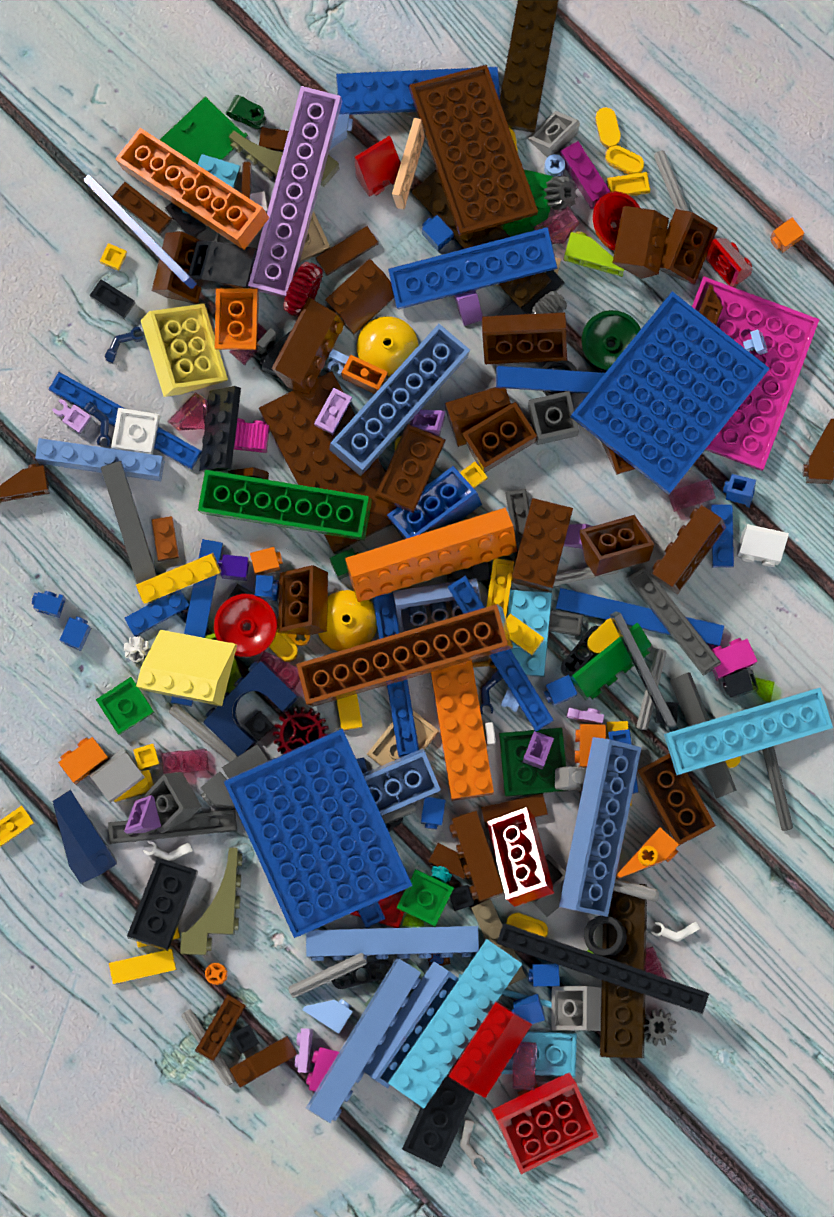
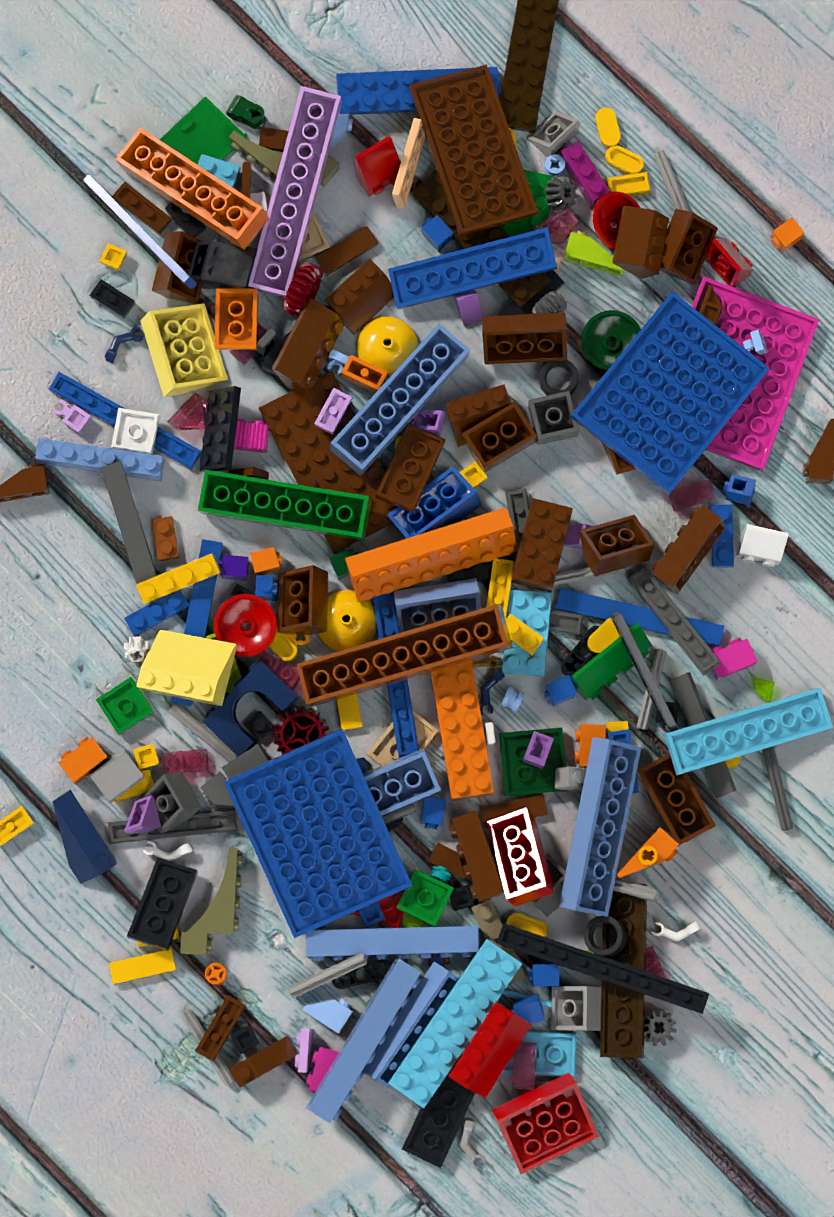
blue brick [31,591,66,618] -> none
blue brick [60,616,91,651] -> none
dark blue arm [84,401,111,446] -> none
blue tile [447,576,554,732] -> none
blue tile [496,366,605,394] -> none
lavender plate [566,708,604,725] -> none
black brick [723,670,759,698] -> none

